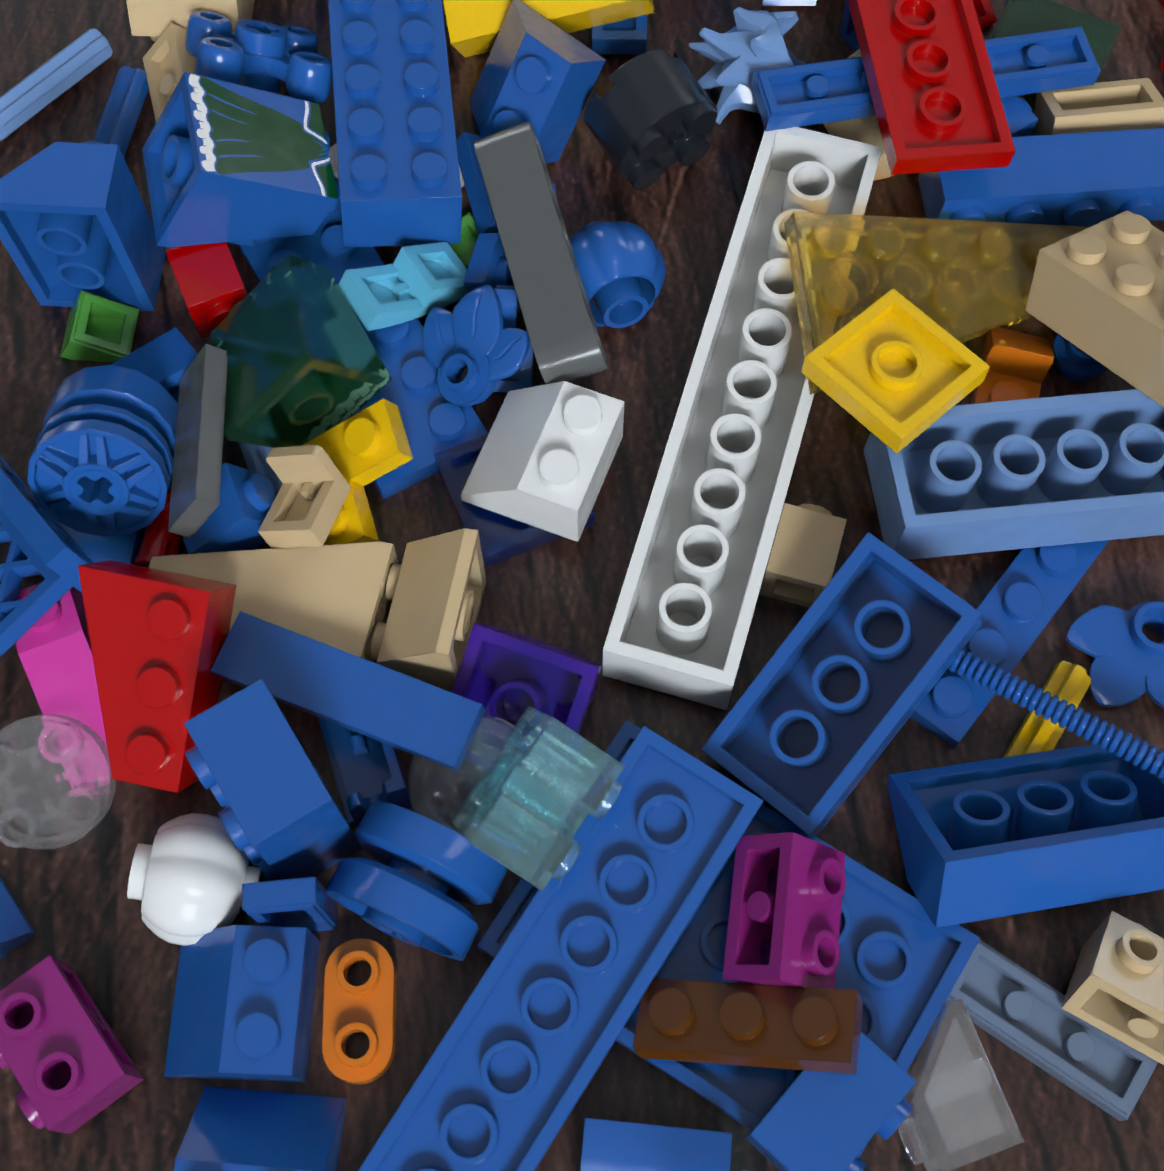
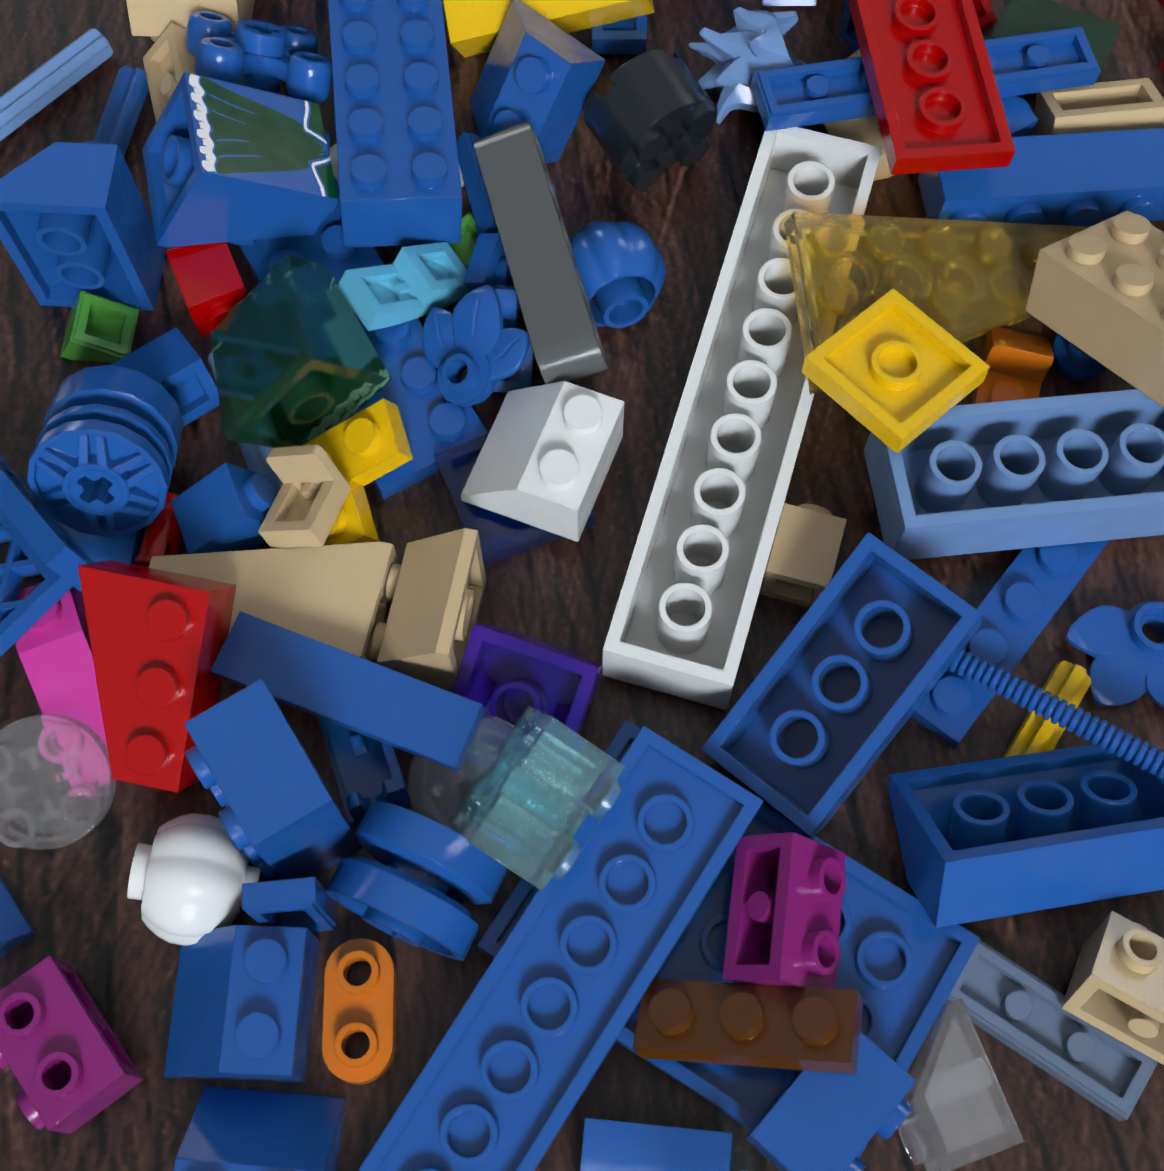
dark grey tile [168,344,228,538] -> none

